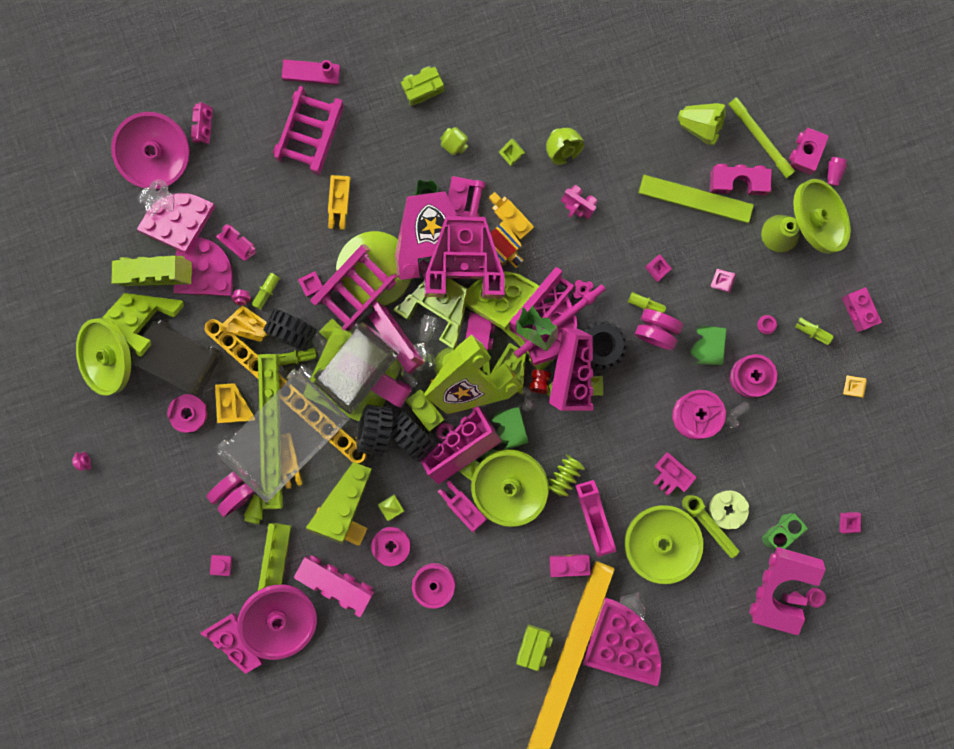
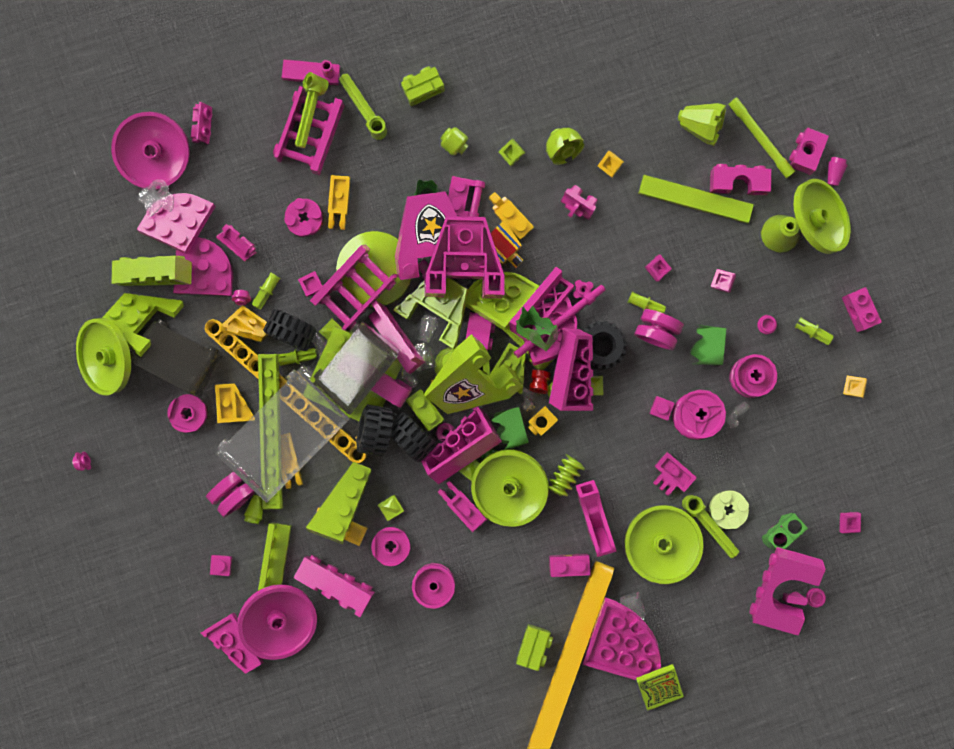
none -> dark pink plate [284,198,323,237]
none -> lime axle [295,72,328,148]
none -> lime axle [339,74,387,140]
none -> yellow brick [528,406,558,436]
none -> yellow tile [598,150,624,177]
none -> lime tile [636,664,684,711]
none -> dark pink plate [649,396,675,421]

